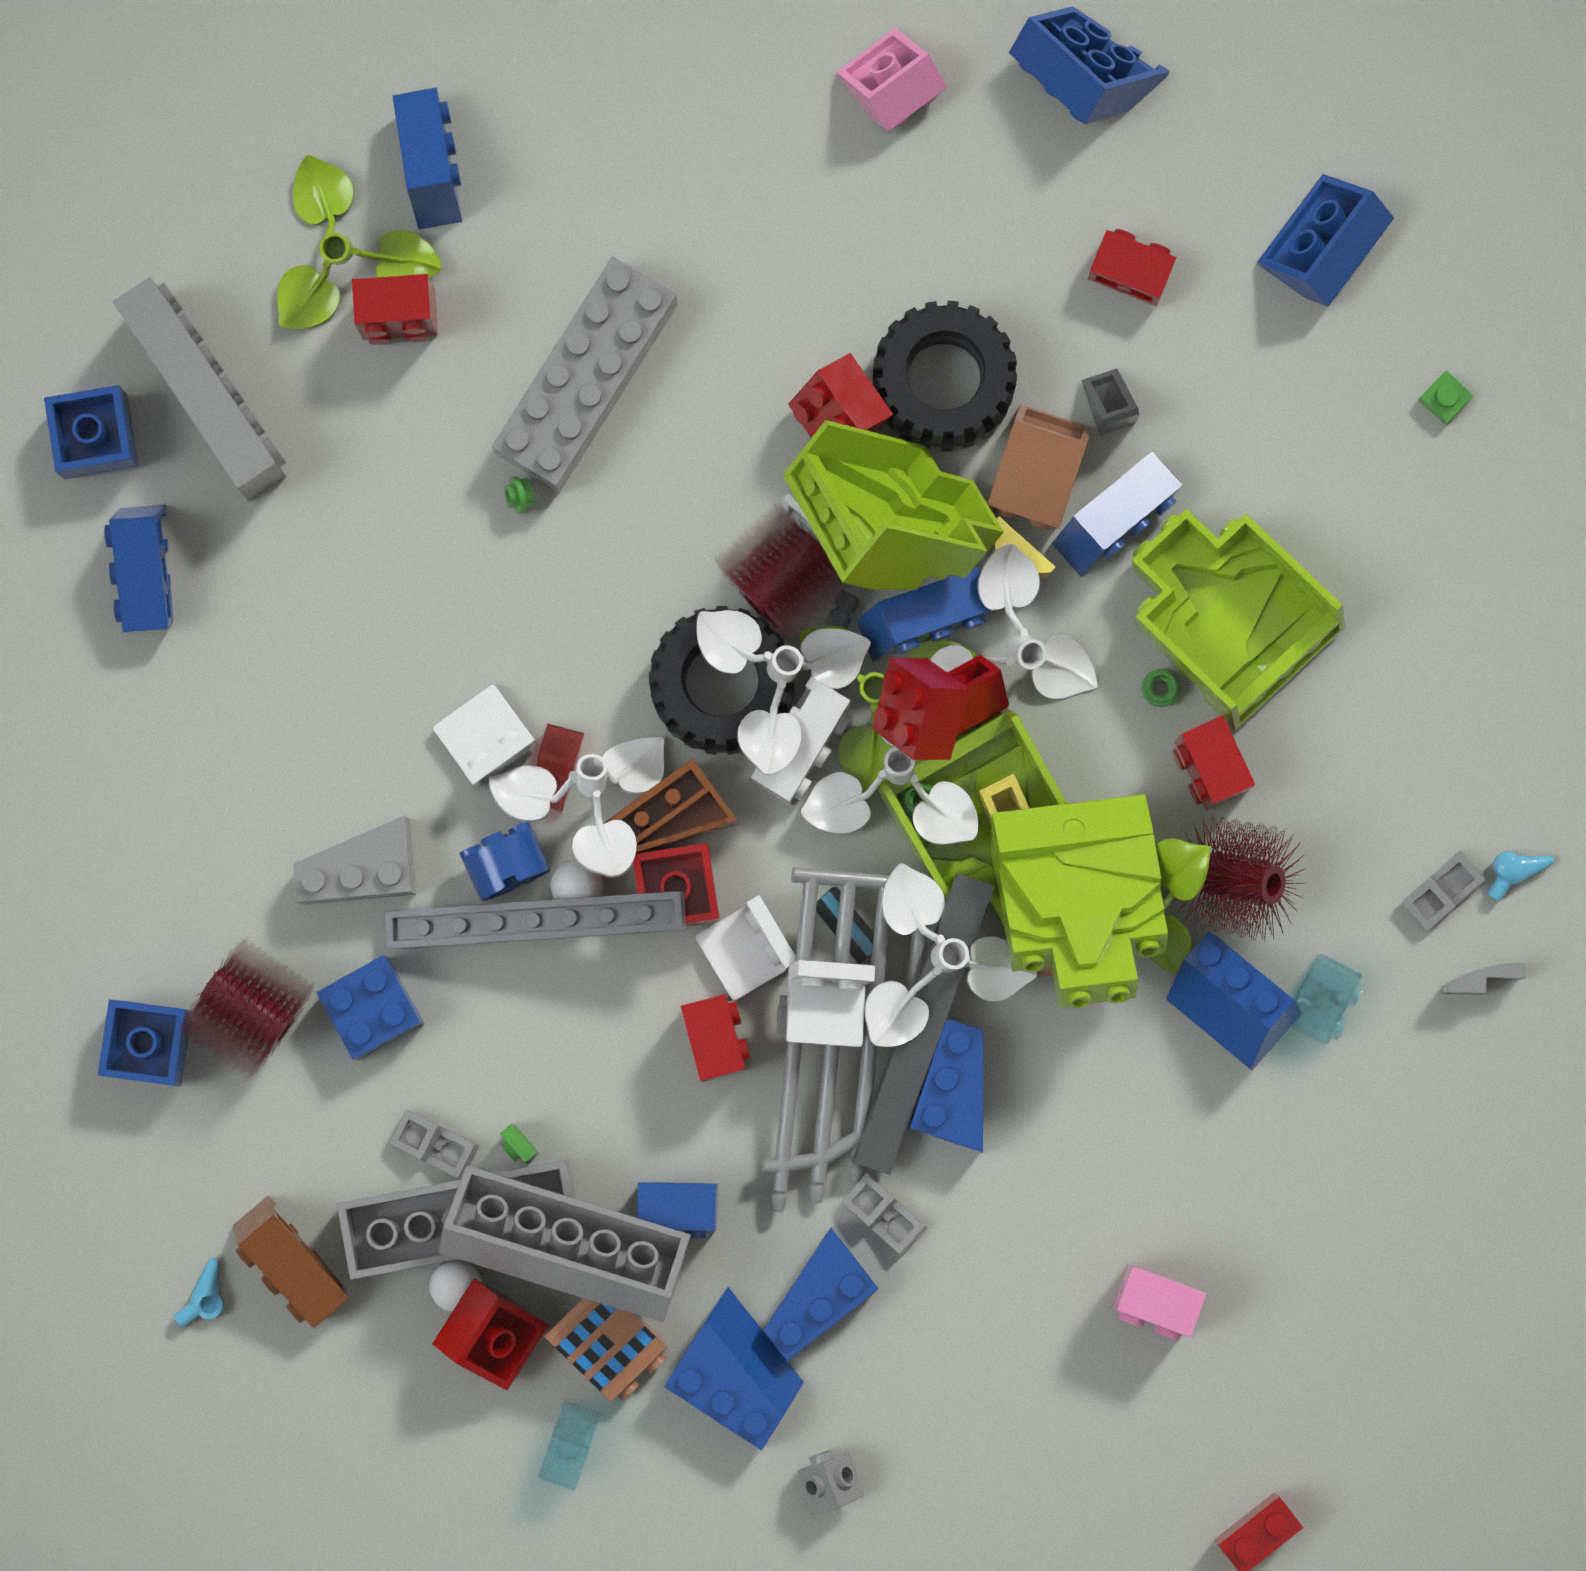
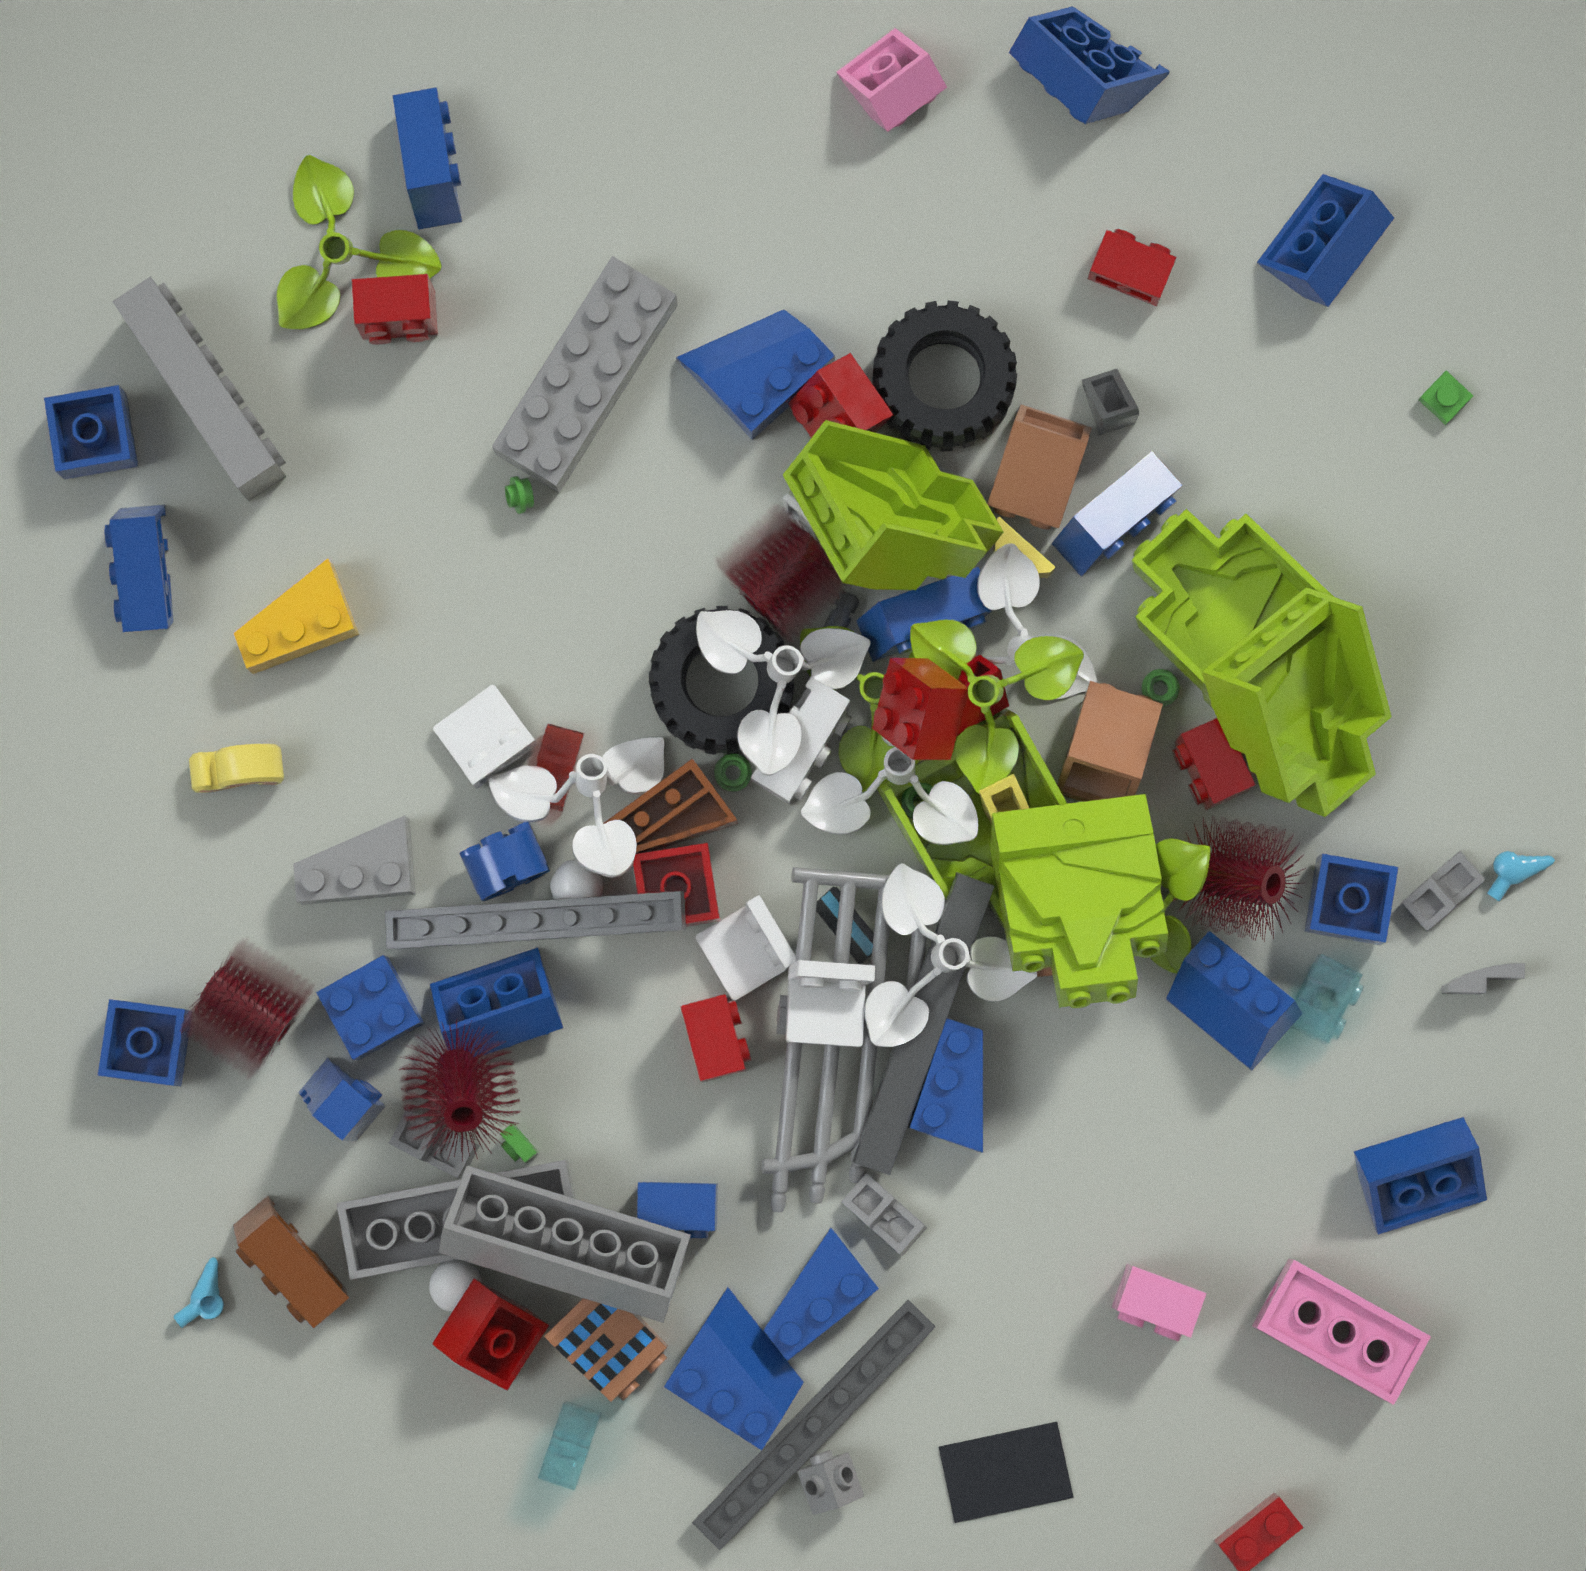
none -> light yellow animal [189,744,284,793]
none -> yellow wedge [234,558,359,674]
none -> blue wedge [298,1058,385,1141]
none -> dark red piece [399,1019,520,1162]
none -> blue slope [430,947,563,1057]
none -> blue wedge [676,309,835,440]
none -> dark grey plate [692,1299,936,1550]
none -> bright green plate [714,754,752,792]
none -> lime plant [910,619,1084,793]
none -> black piece [939,1421,1074,1523]
none -> nougat slope [1057,681,1163,802]
none -> lime panel [1202,587,1392,817]
none -> bright pink brick [1252,1259,1431,1405]
none -> blue brick [1304,854,1399,945]
none -> blue slope [1354,1117,1487,1235]

